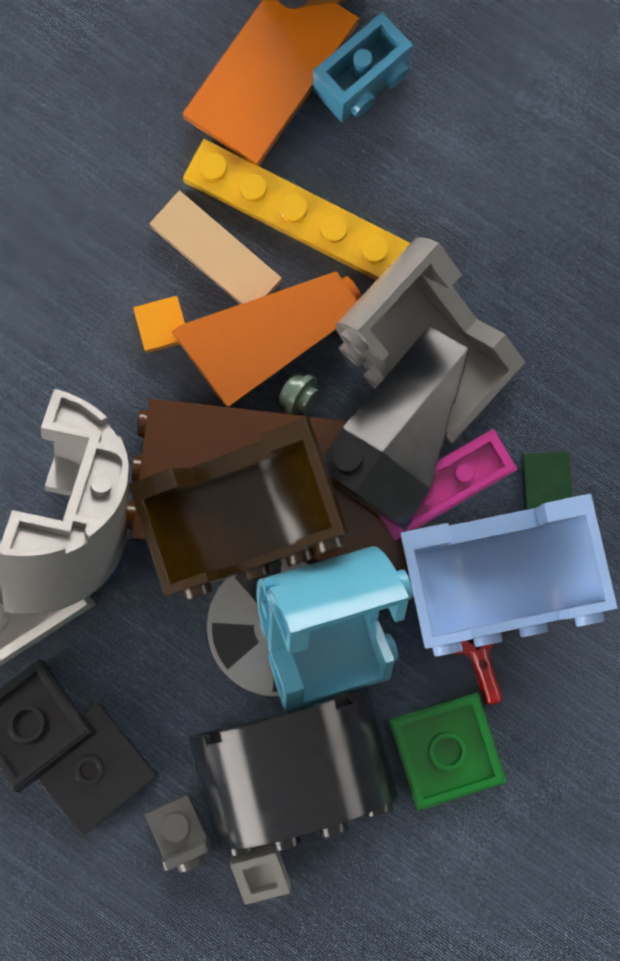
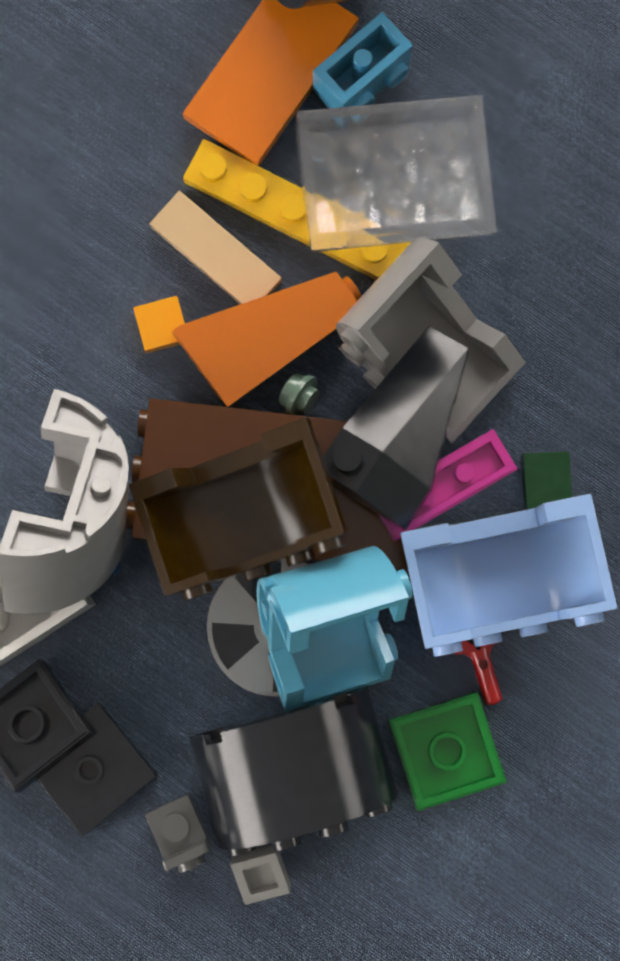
none -> clear slope [295,95,497,252]

